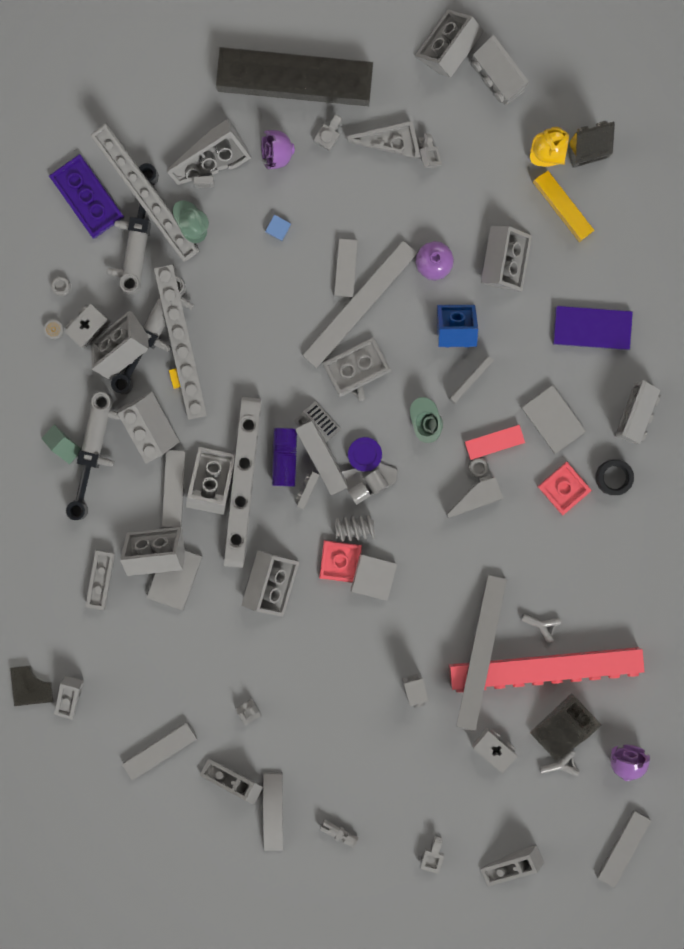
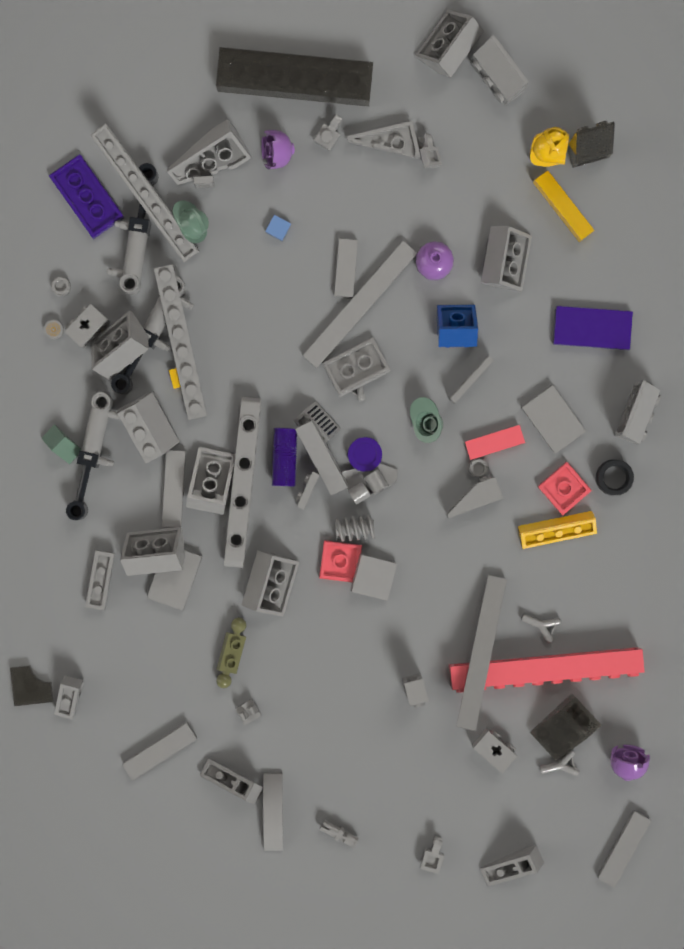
none -> olive plate [216,617,246,688]
none -> yellow slope [518,511,597,549]

